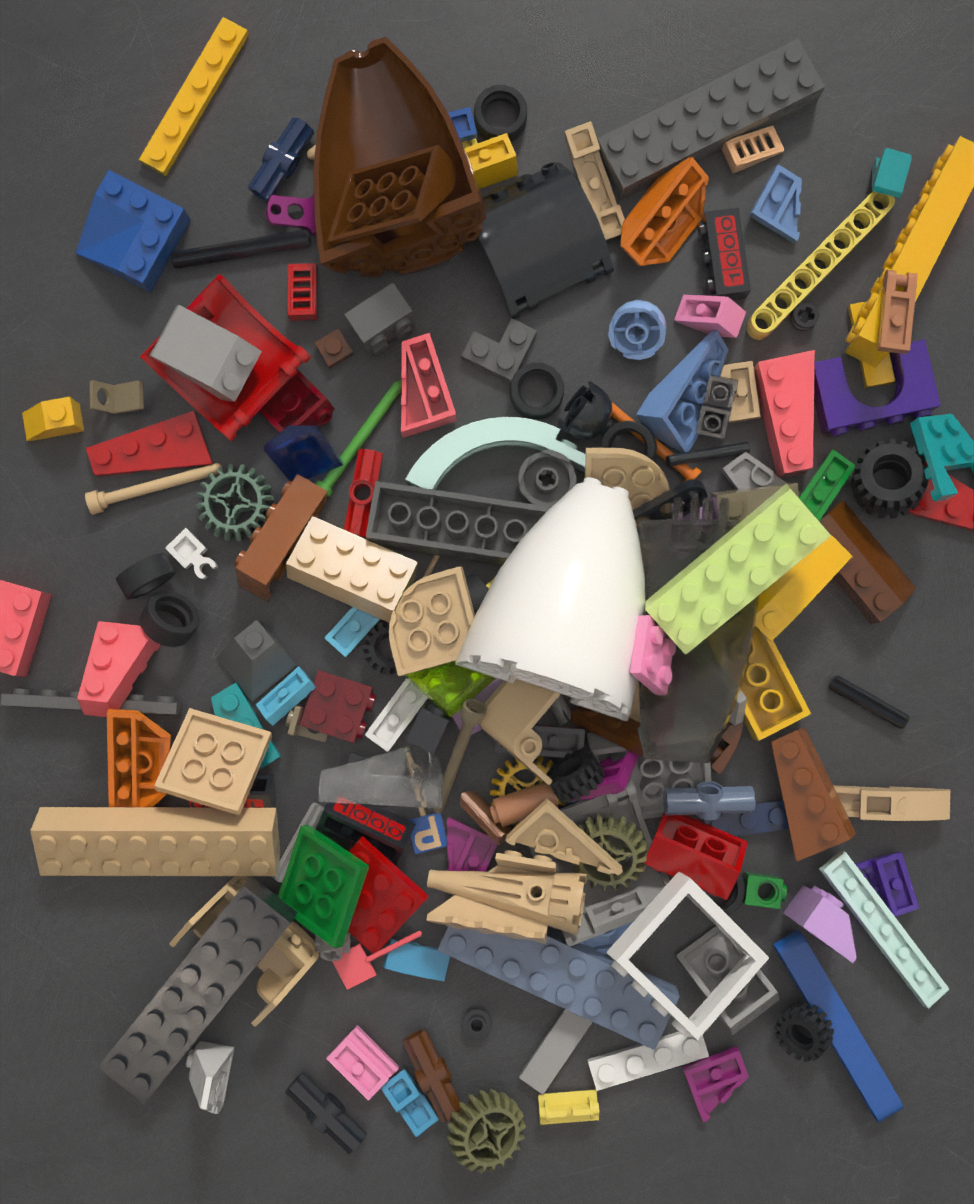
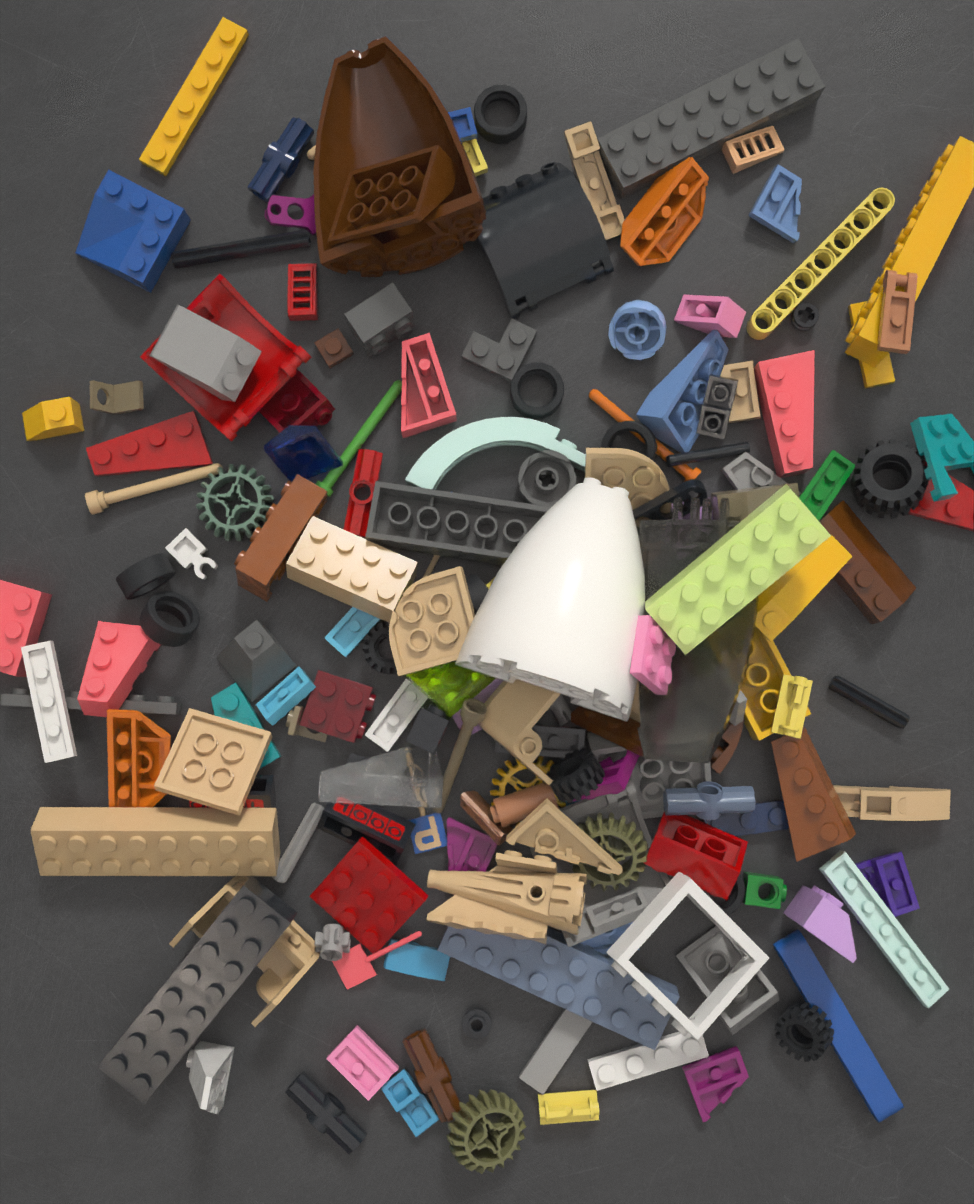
green plate [278,825,369,948] -> none
yellow panel [464,133,518,189] -> none
black cylinder [558,381,612,440] -> none
black brick [697,207,751,301] -> none
dark purple arch [814,339,941,437] -> none
teal slope [872,148,912,199] -> none
none -> white plate [21,641,77,763]
none -> light yellow hinge [771,674,813,739]

